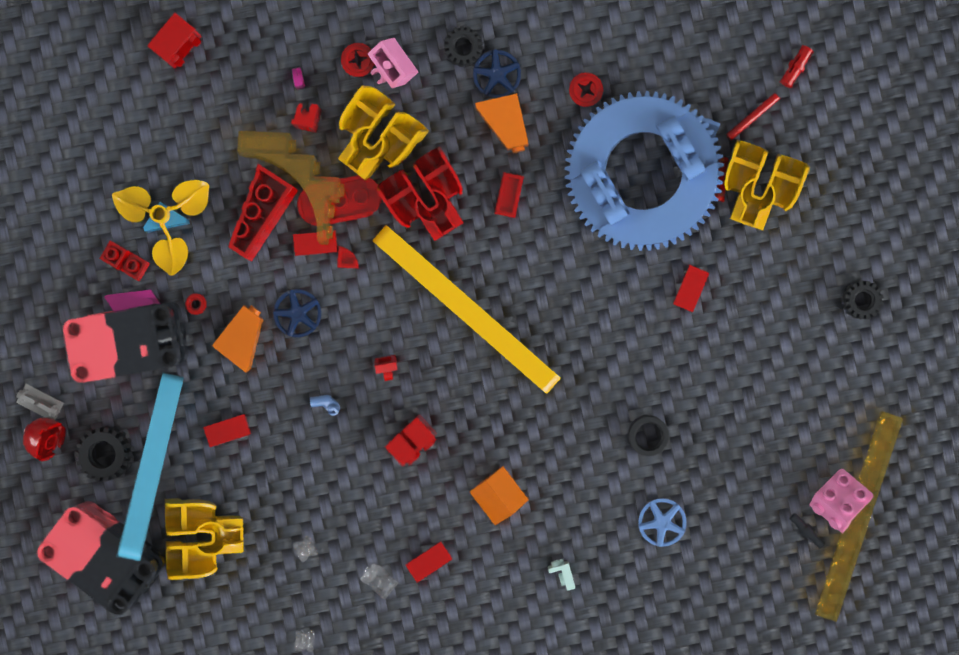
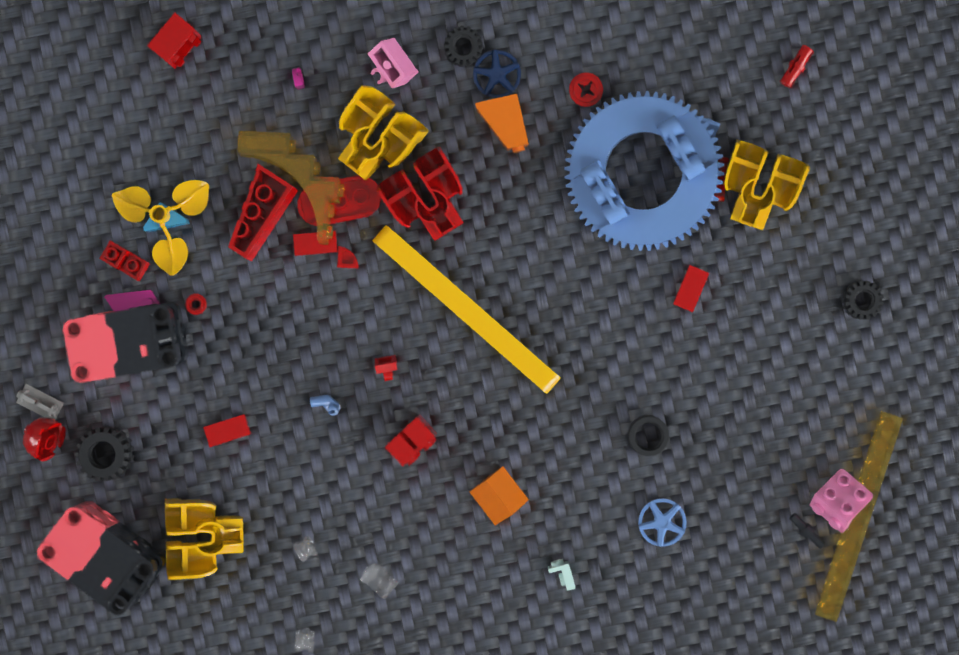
medium azure beam [118,372,184,561] -> none
orange slope [212,305,263,373] -> none
dark blue wheel [273,289,321,337] -> none
red hinge [291,103,322,133] -> none
red gear [341,43,375,77] -> none
red tile [405,541,453,583] -> none
red tile [494,172,524,218] -> none
red bar [726,93,780,141] -> none

